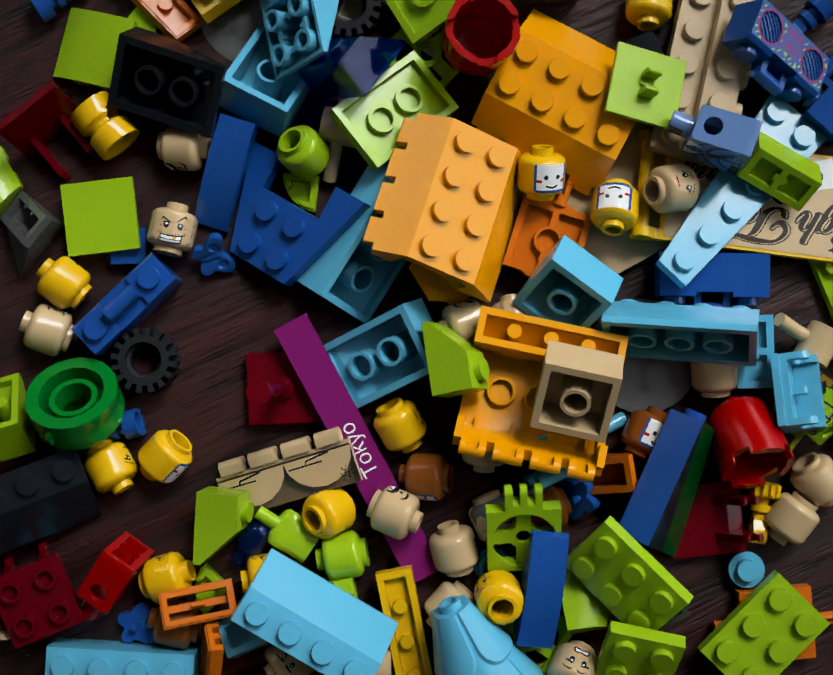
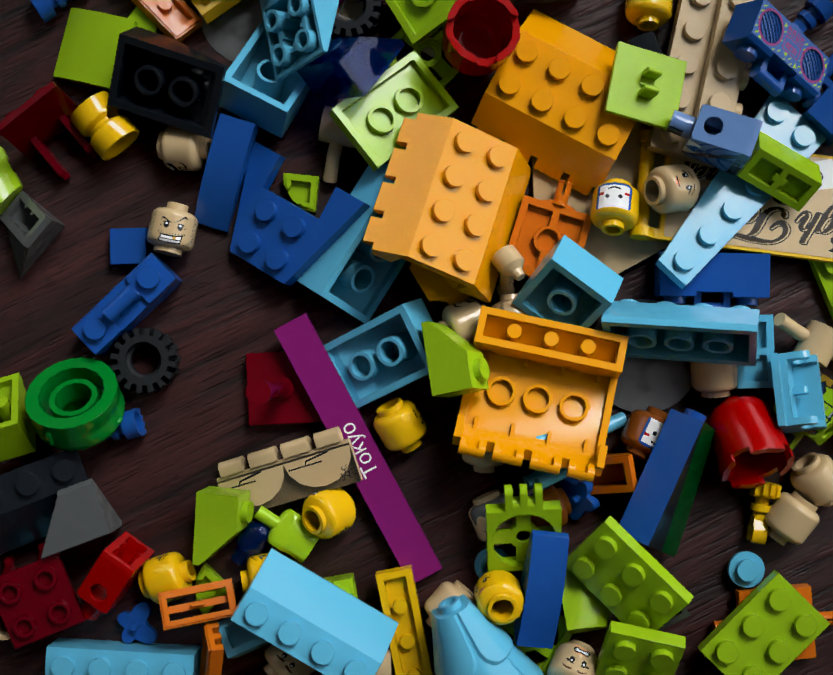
tan head [18,304,74,357] -> none
yellow head [36,256,93,309] -> none
lime piece [60,176,141,257] -> none
yellow head [83,439,138,495] -> none
yellow head [138,429,192,483] -> none
dark orange head [147,599,203,649] -> none
blue piece [192,233,235,276] -> none
lime head [276,125,330,180] -> none
lime head [315,530,370,580] -> none
tan head [366,485,424,540] -> none
dark orange head [398,452,454,501] -> none
tan head [429,520,480,577] -> none
yellow head [517,144,566,201] -> none
tan brick [530,340,624,443] -> none
dark red plate [673,480,764,559] -> none
none -> dark grey slope [41,478,122,559]
none -> tan piece [491,245,525,297]

